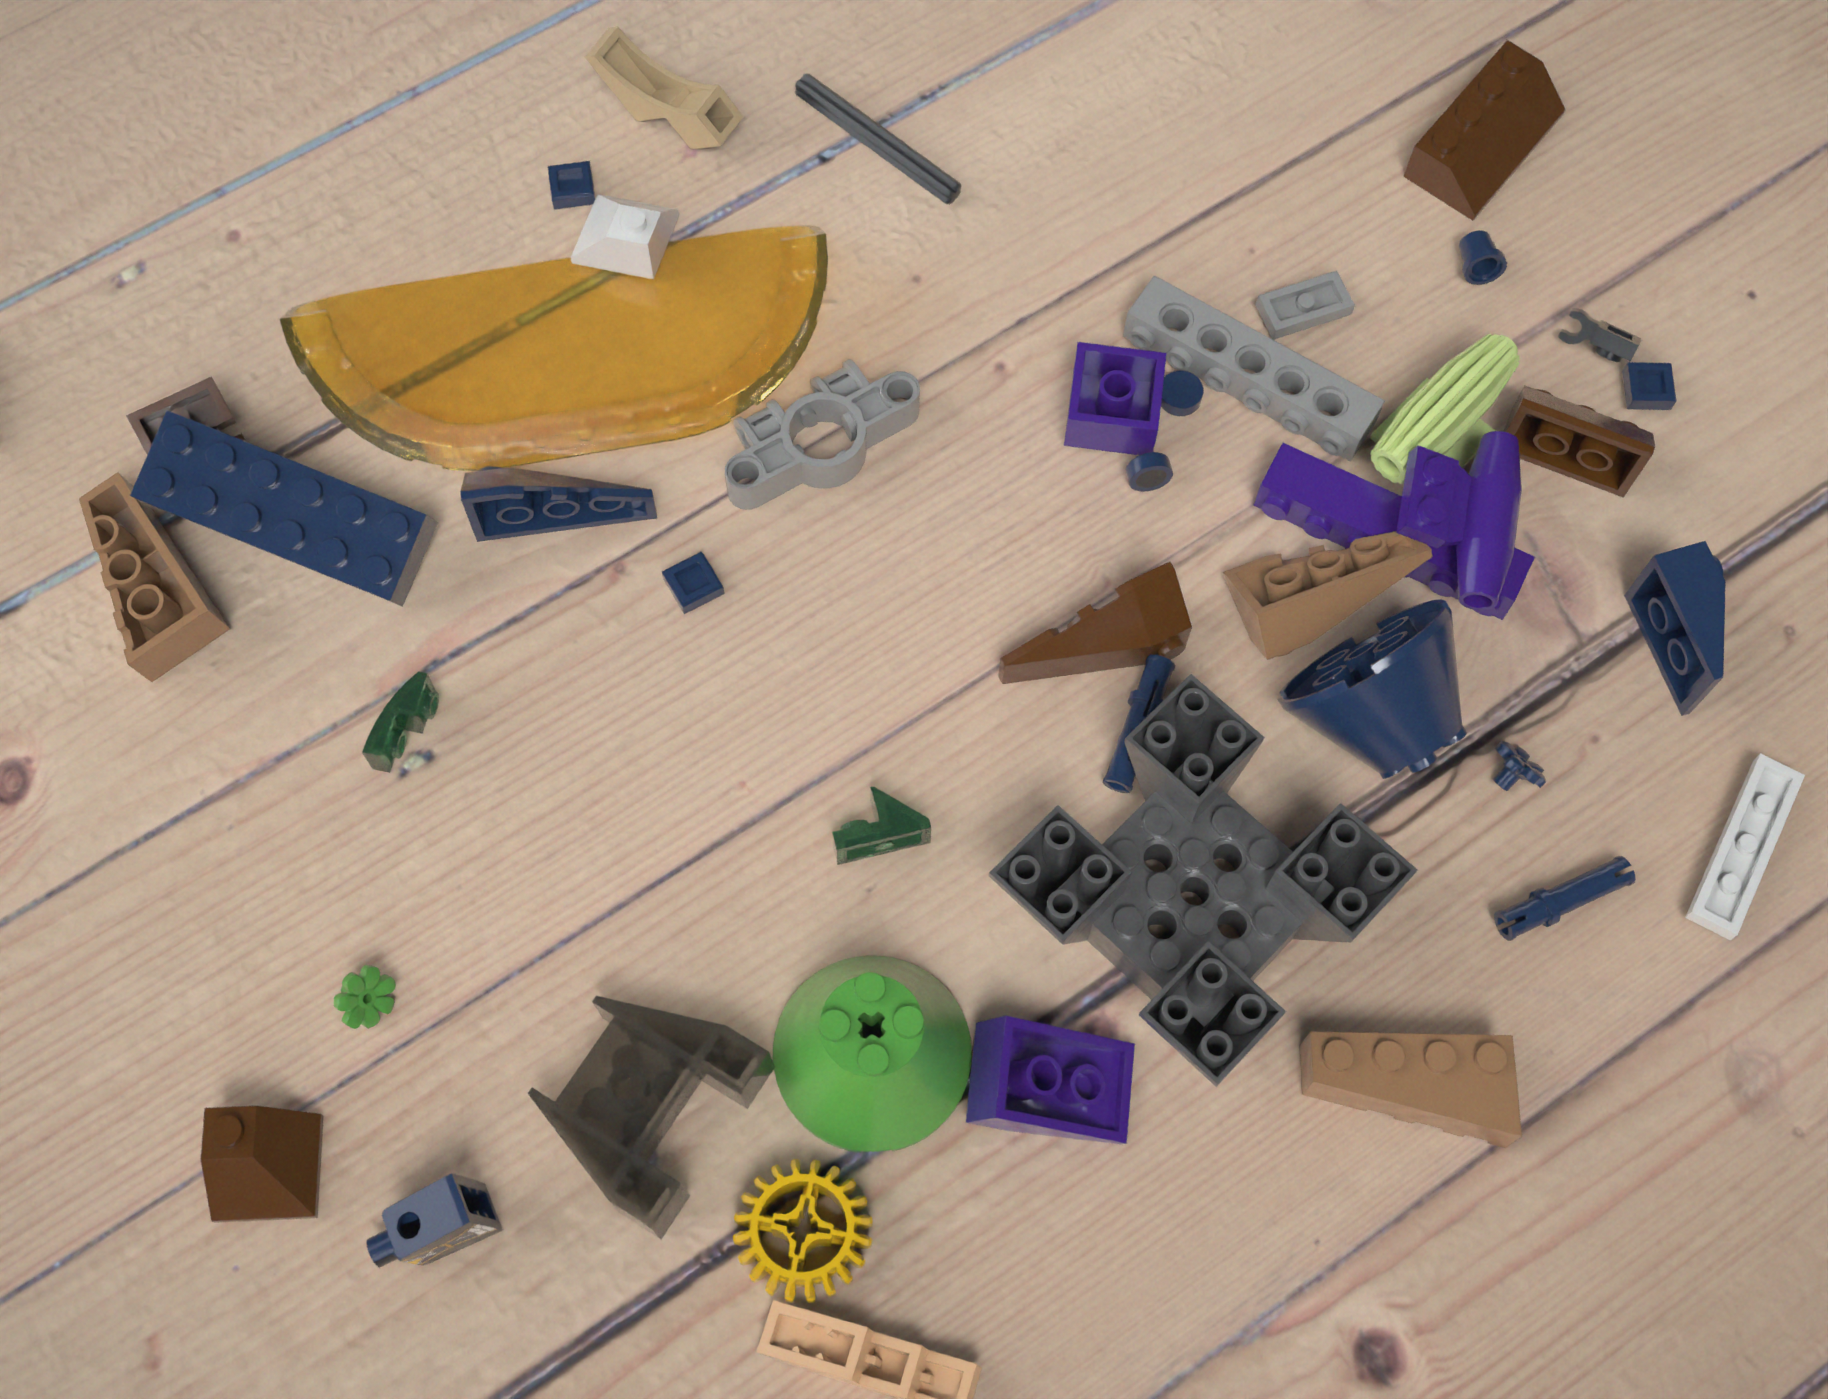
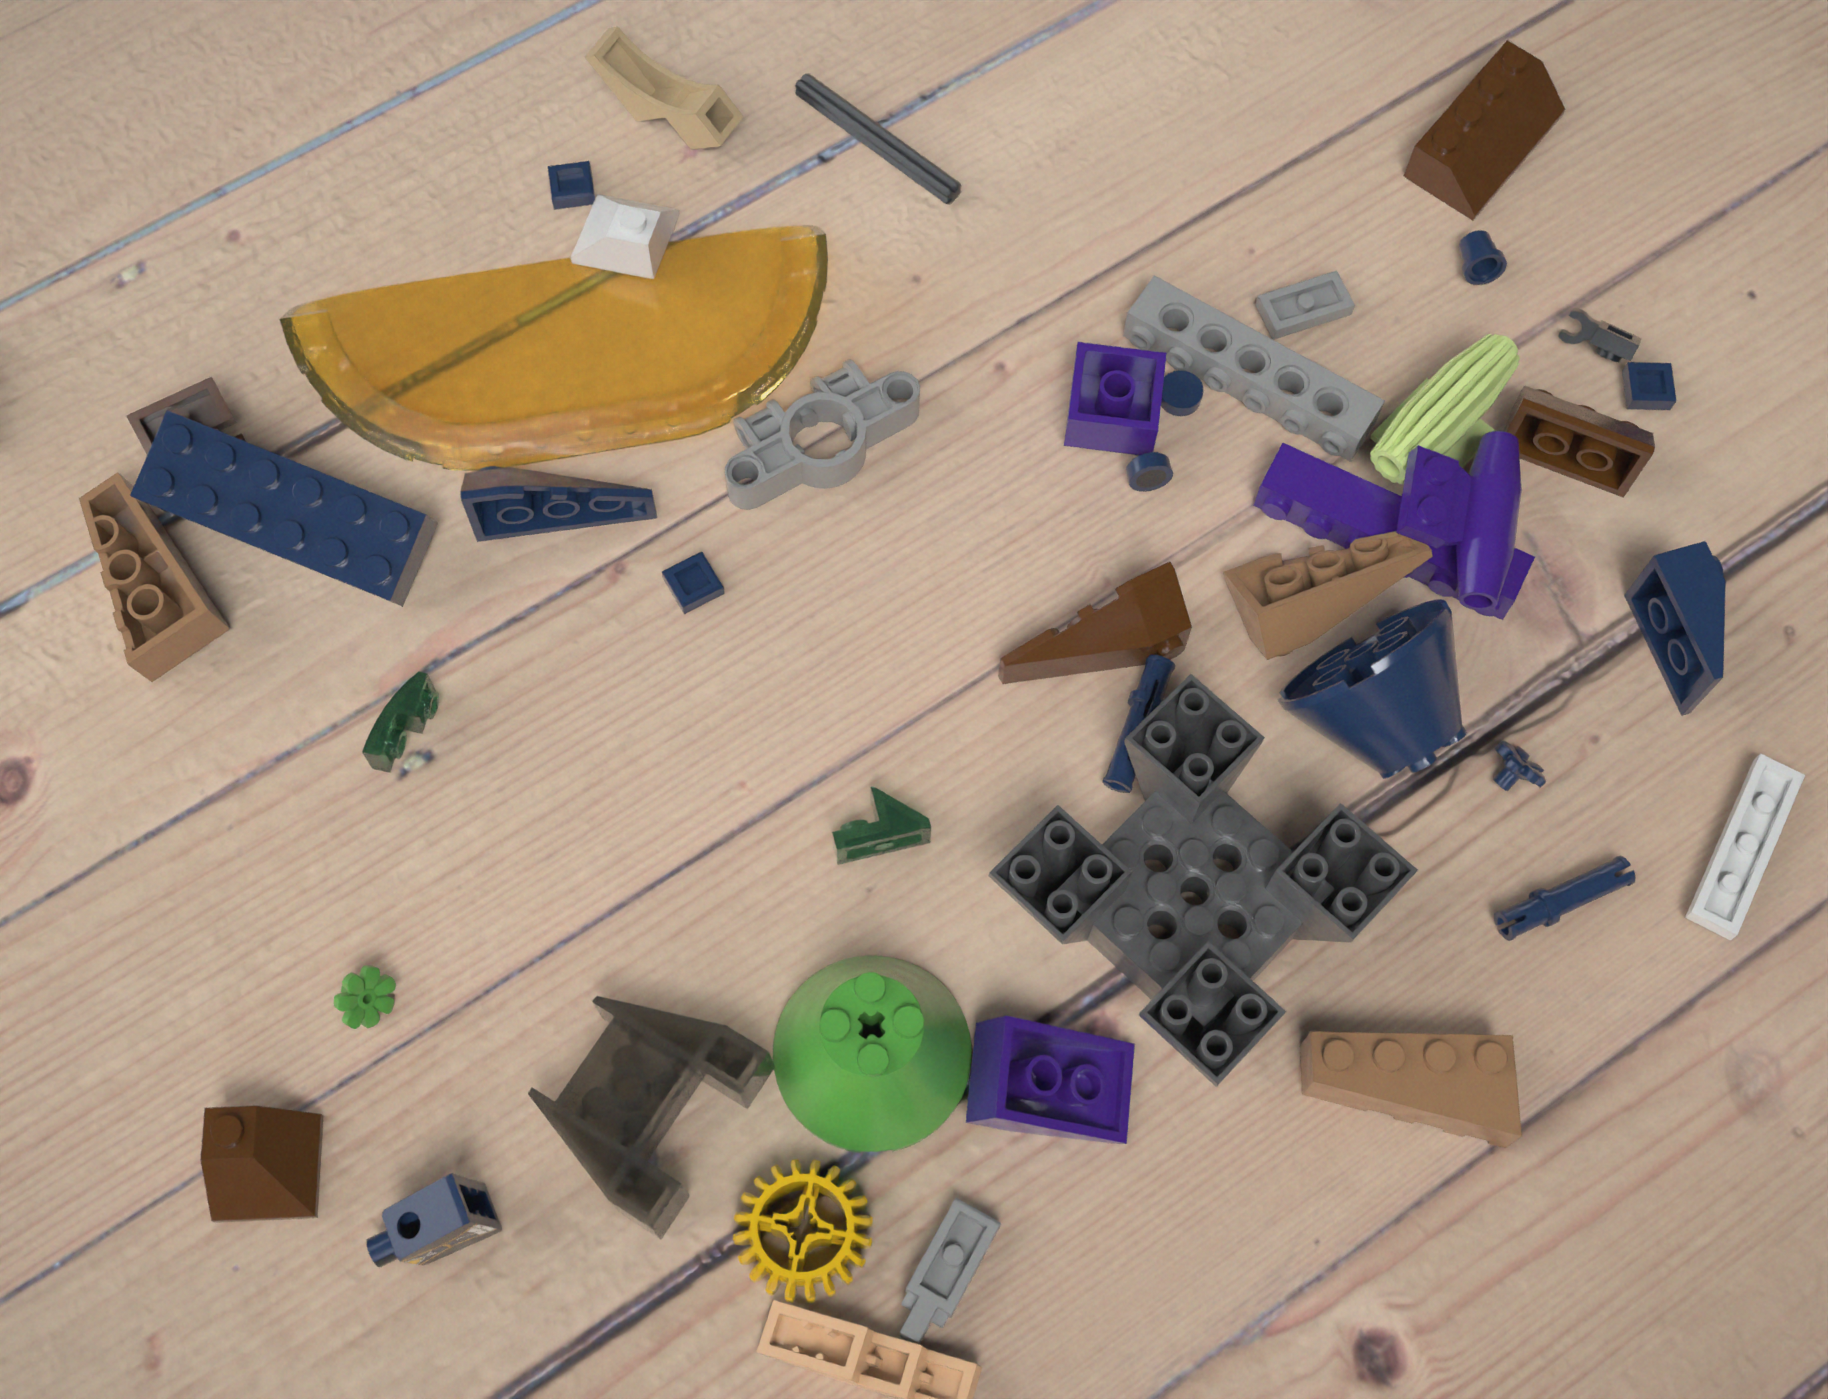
none -> light grey hinge [900,1198,1001,1345]

